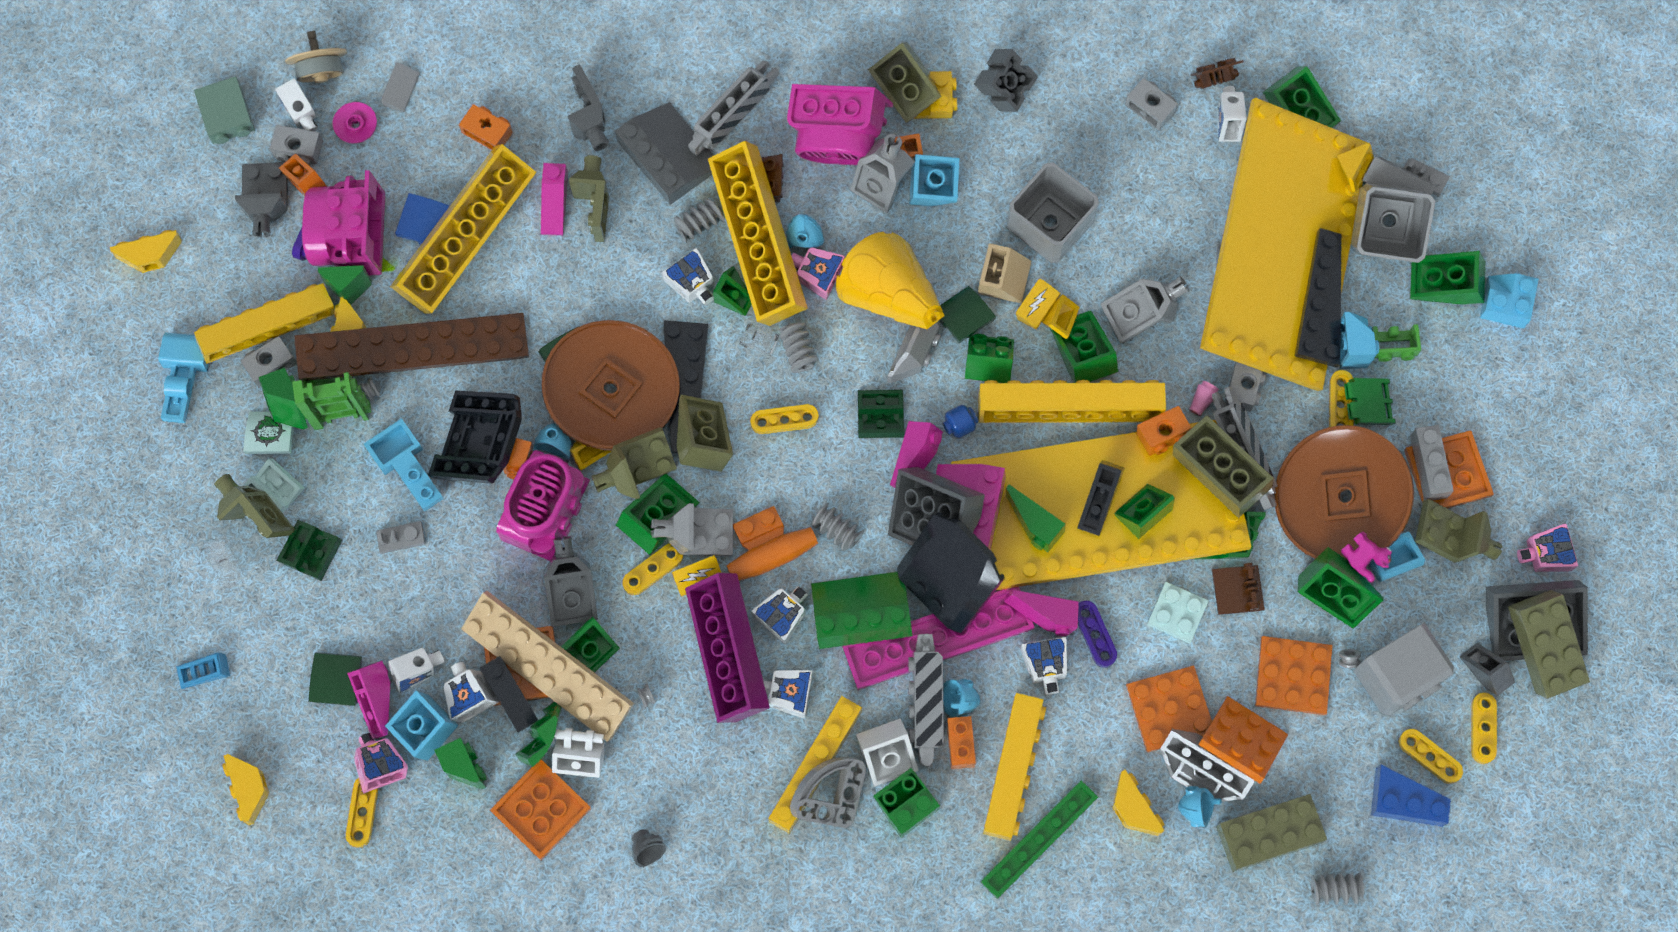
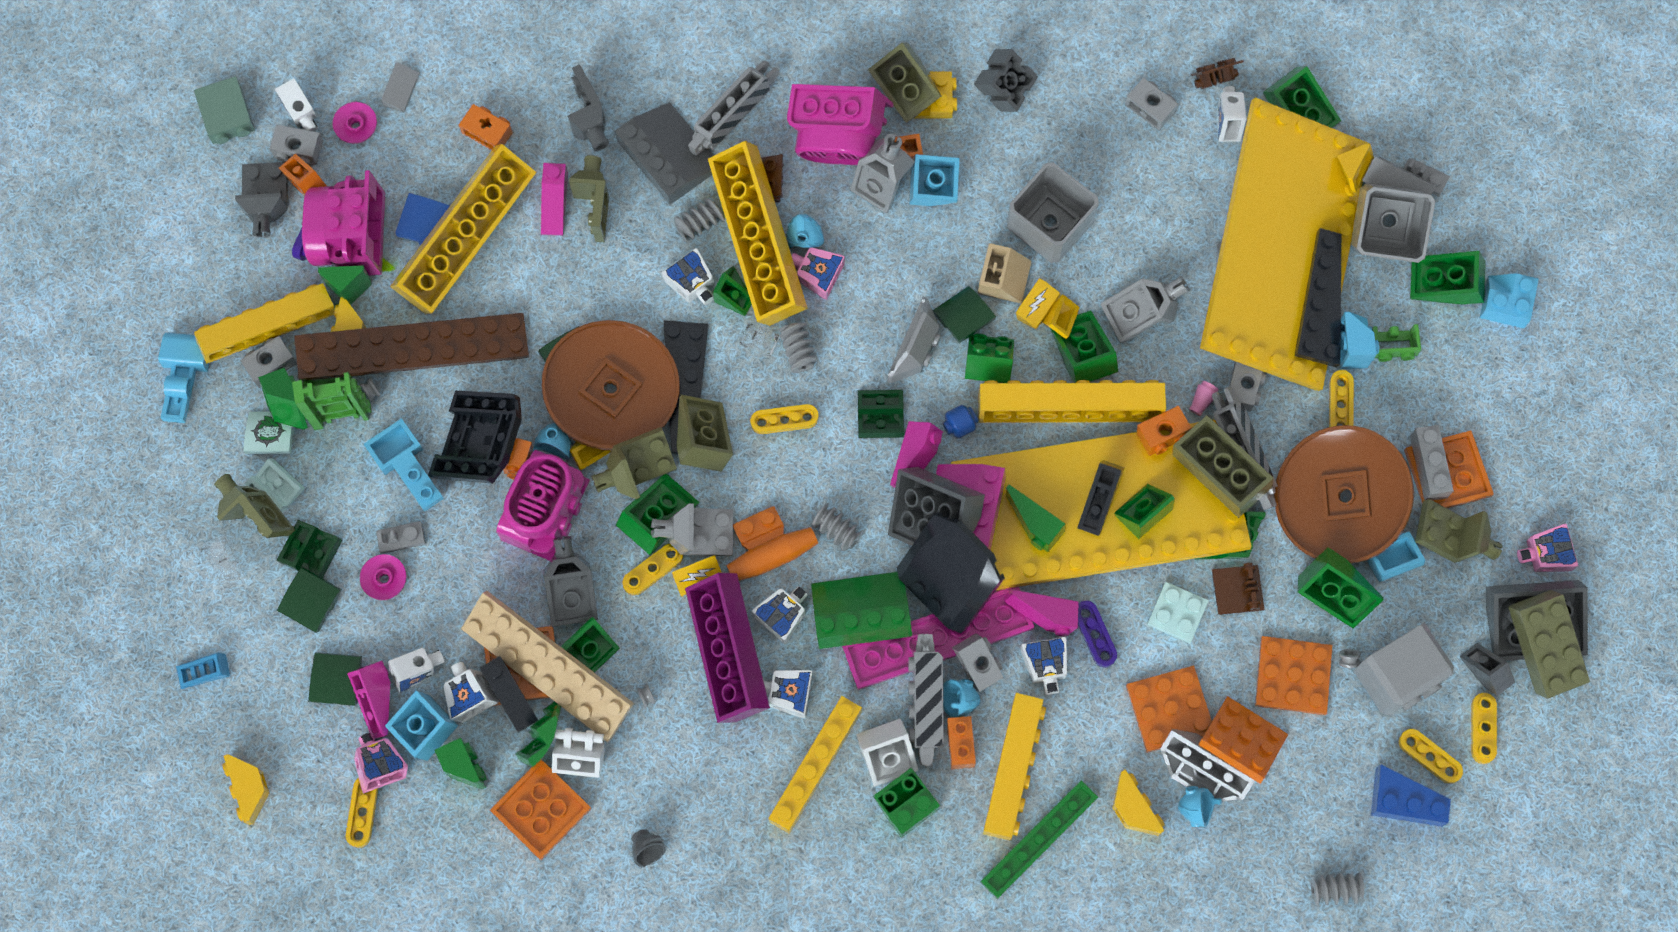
yellow slope [110,230,182,273] -> none
piece [285,31,347,83] -> none
light grey beam [790,757,866,828] -> none
yellow cone [836,232,945,329] -> none
olive brick [1216,794,1327,872] -> none
dark pink animal [1341,532,1392,582] -> none
green plate [1344,378,1396,425] -> none
none -> dark green slope [277,567,342,633]
none -> dark pink dish [360,554,407,600]
none -> light grey brick [952,634,1004,692]

